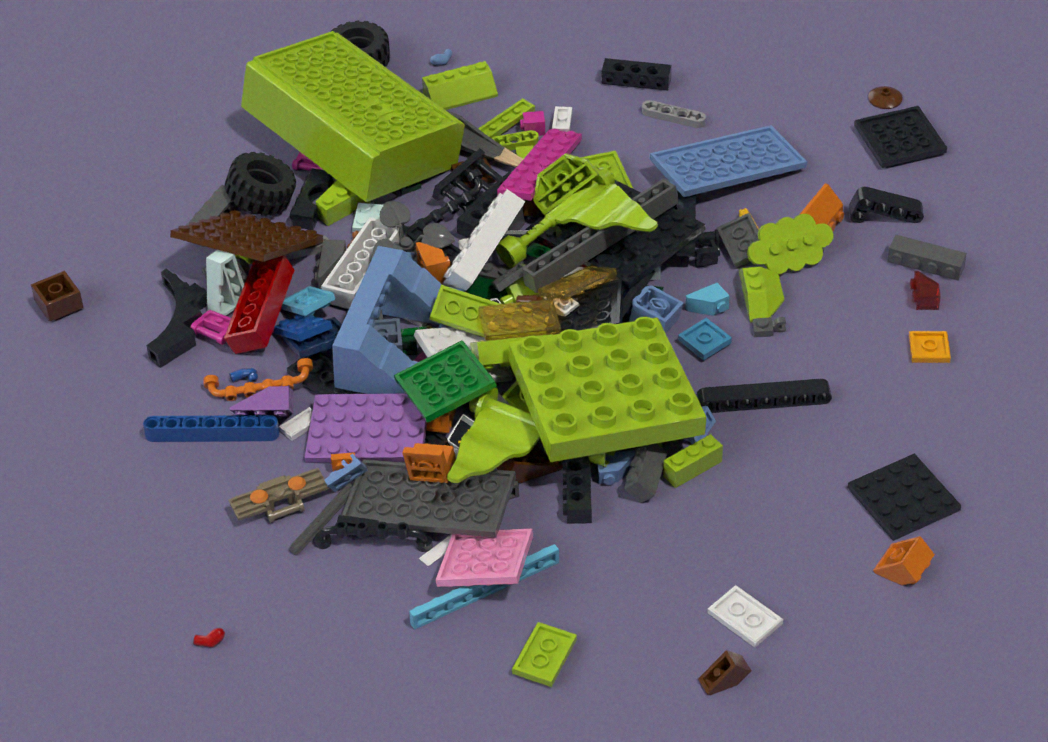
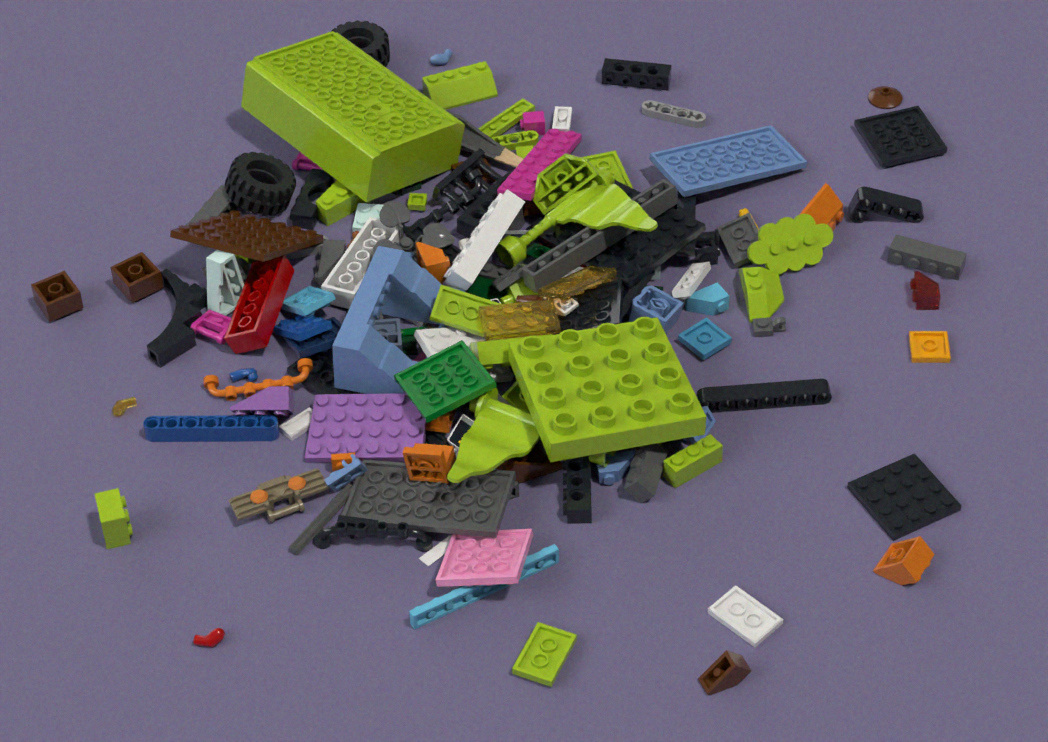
none -> lime brick [94,488,133,549]
none -> reddish brown brick [110,252,164,303]
none -> clear yellow arm [112,396,137,416]
none -> lime plate [407,193,428,211]
none -> white plate [672,262,711,299]

